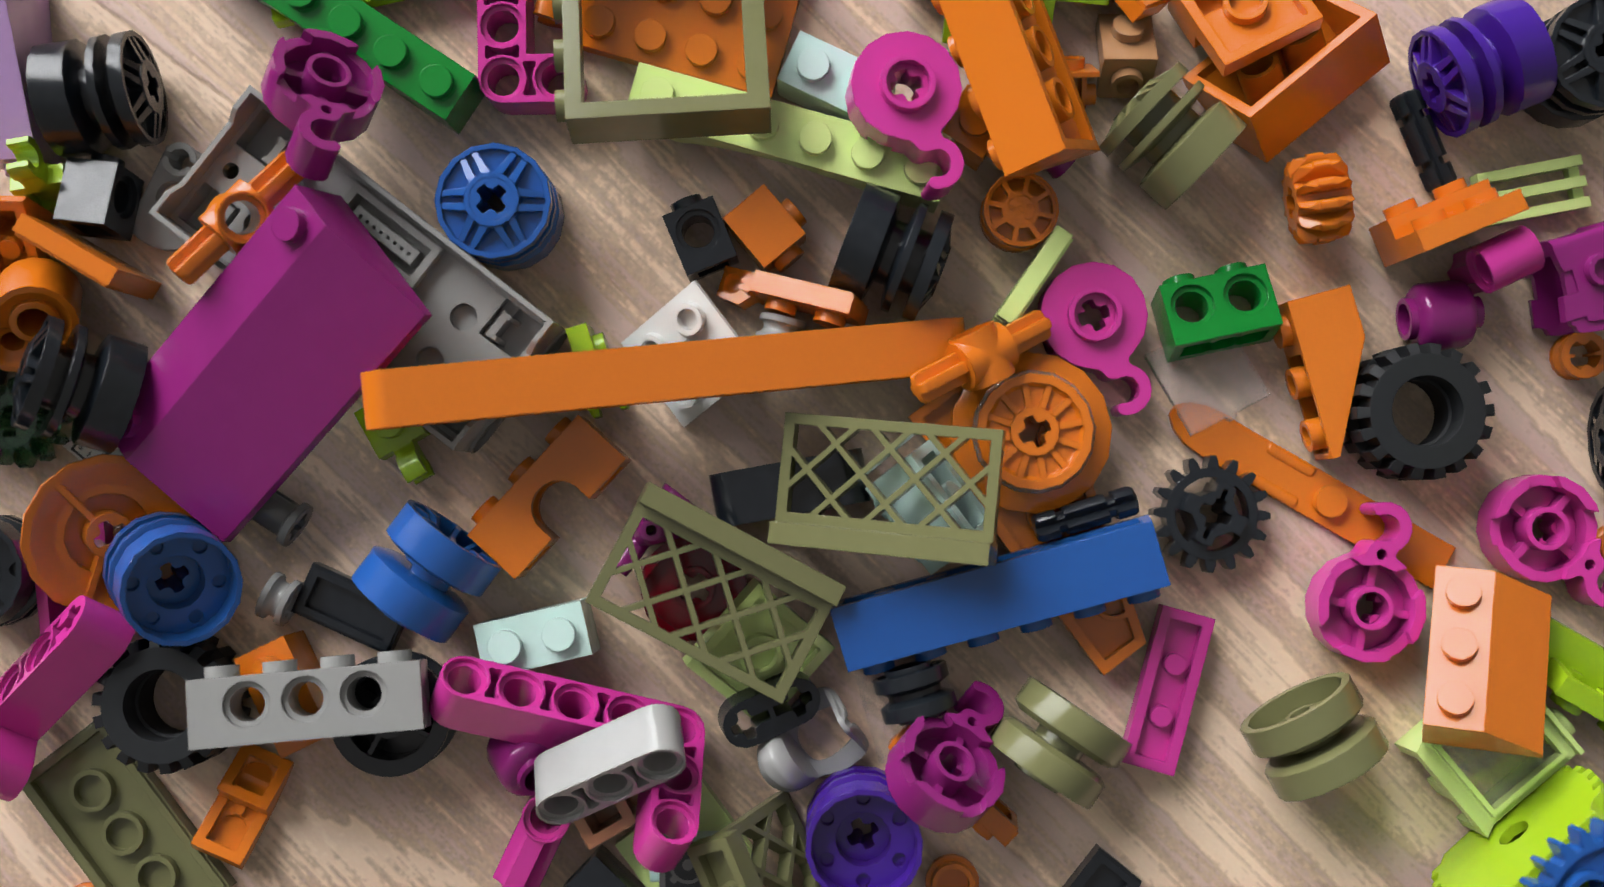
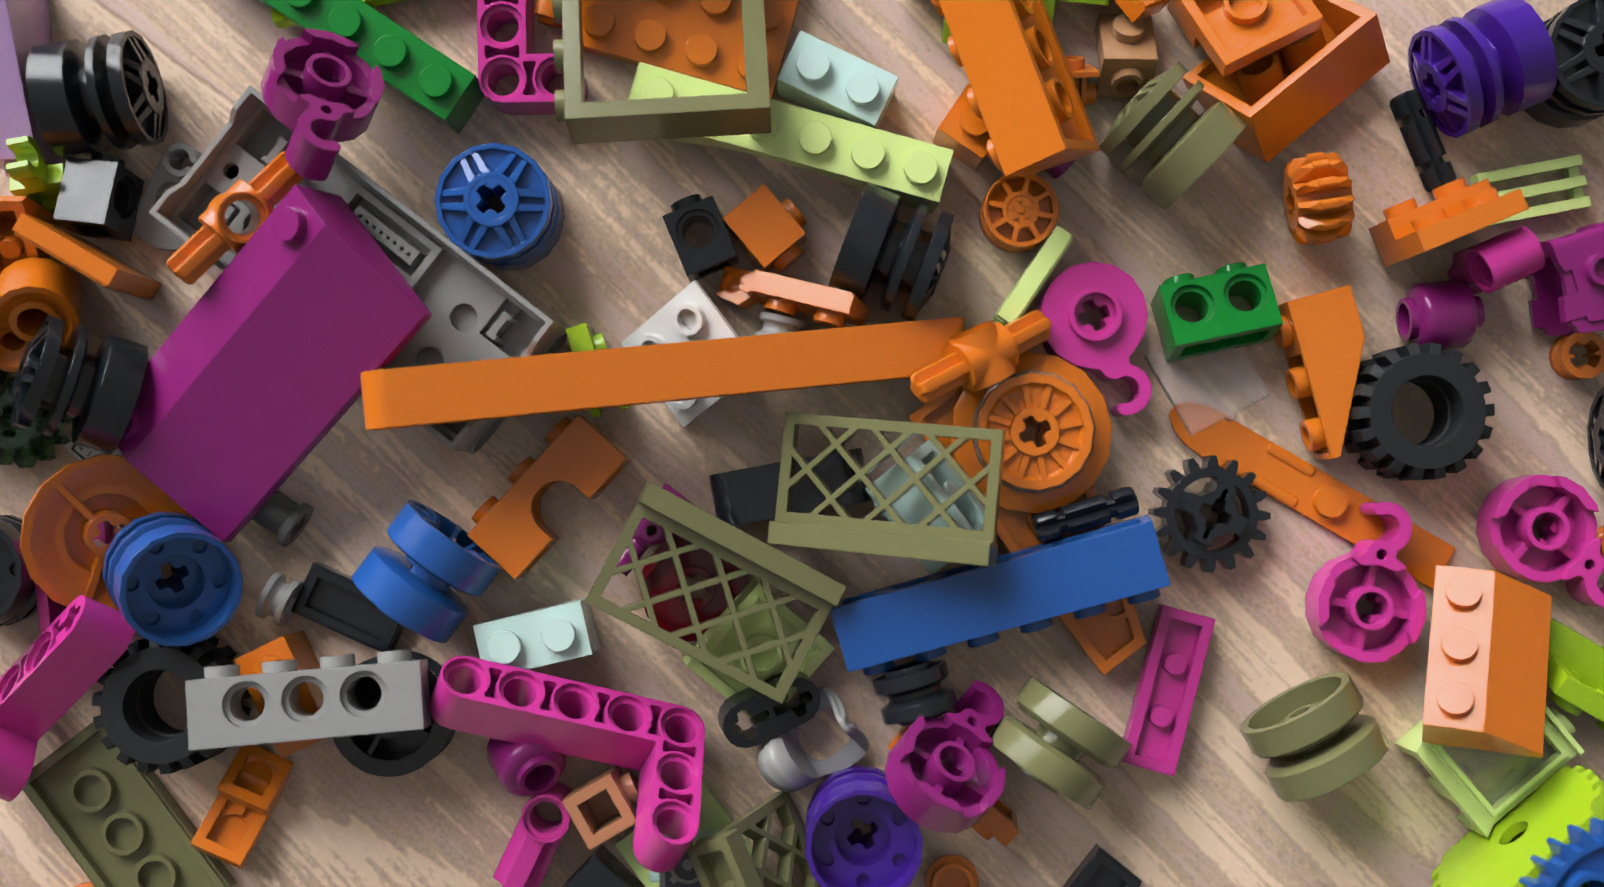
lime plate [354,408,435,485] -> none
light grey beam [534,704,686,825] -> none
dark pink piece [845,31,964,201] -> none

